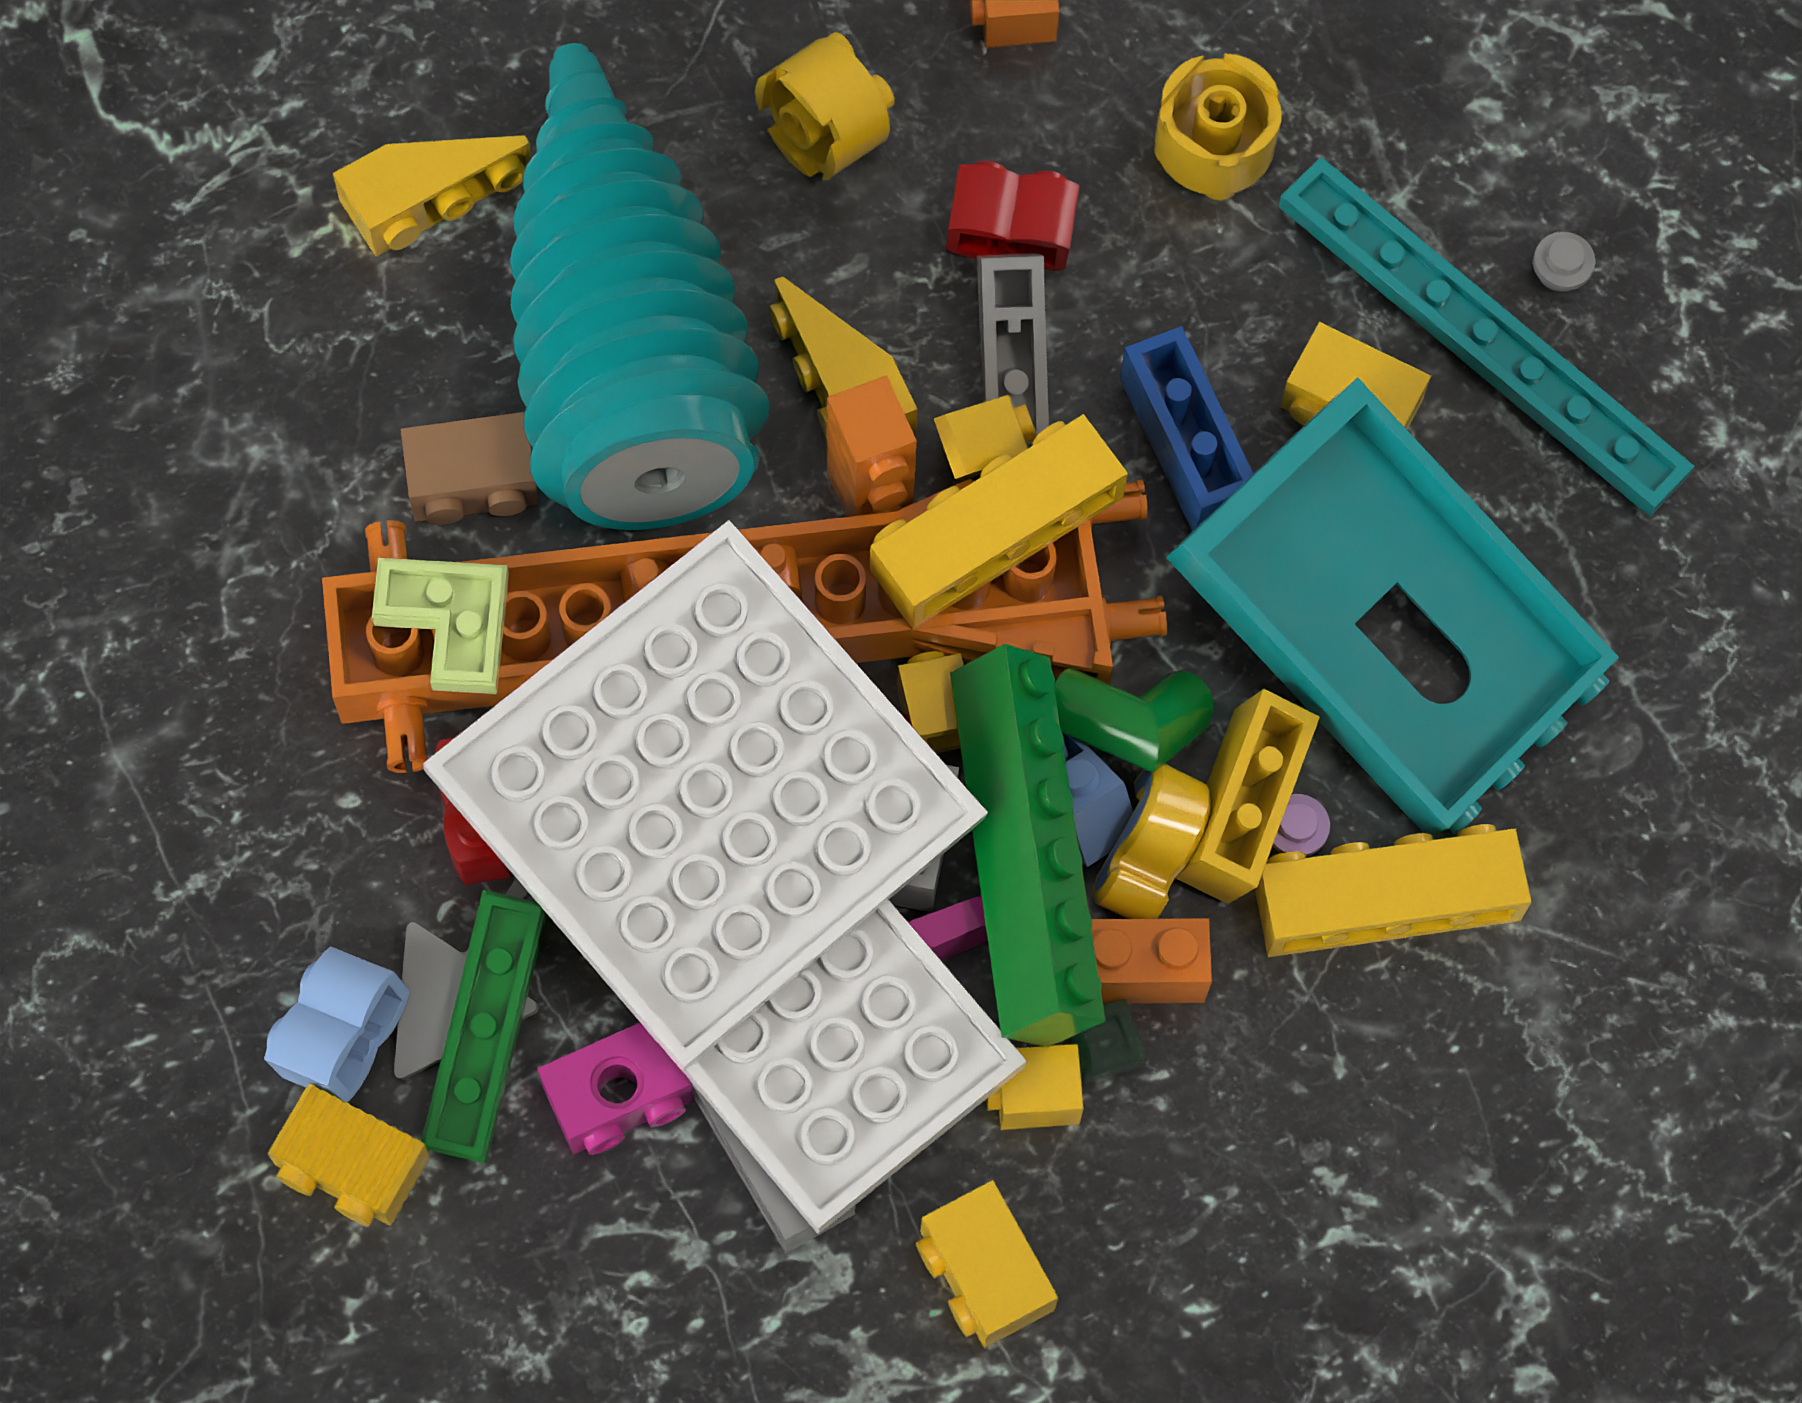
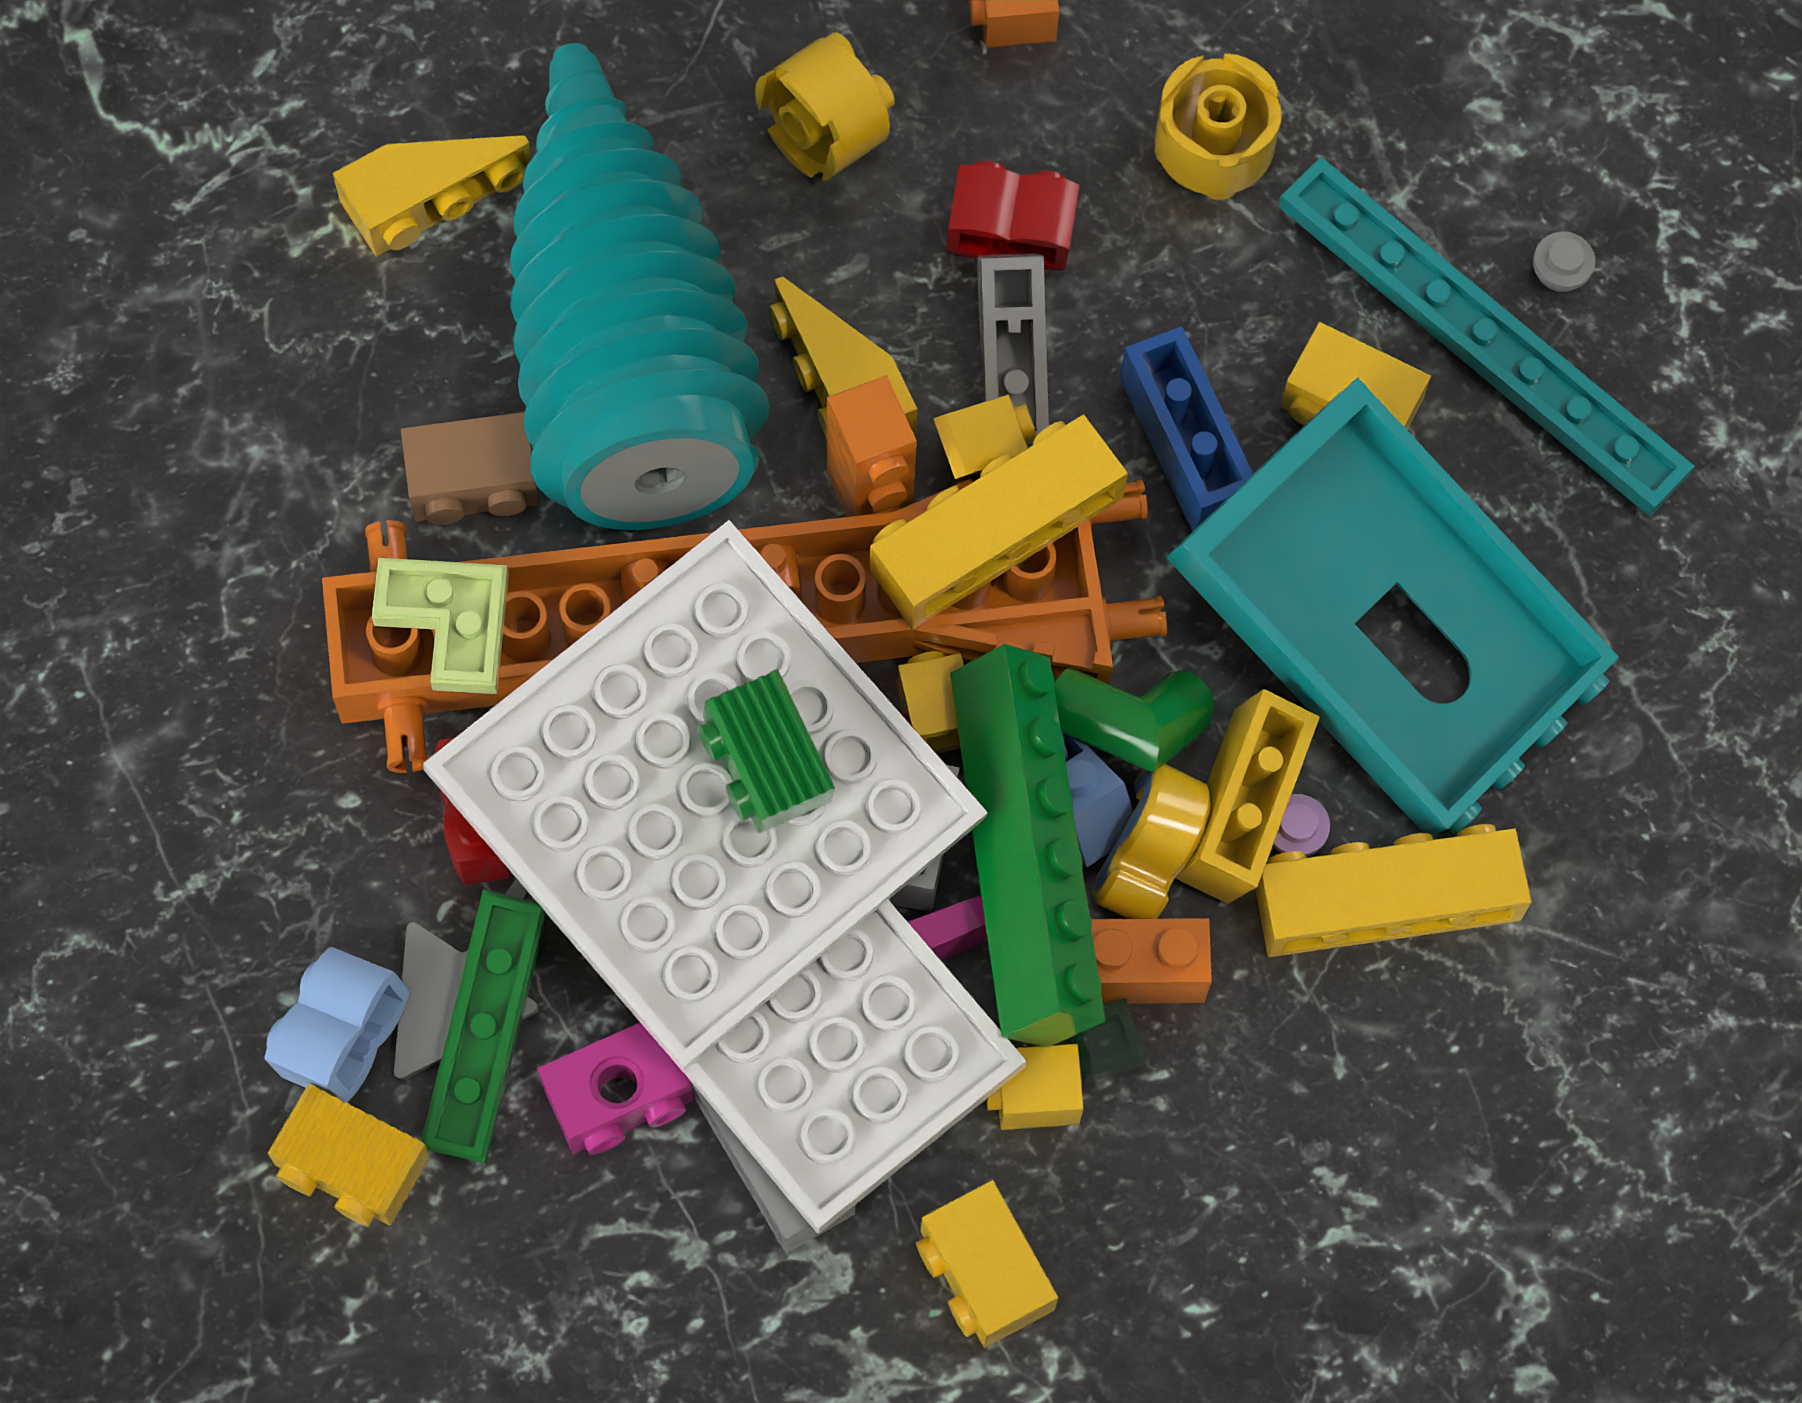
none -> green brick [697,670,836,833]

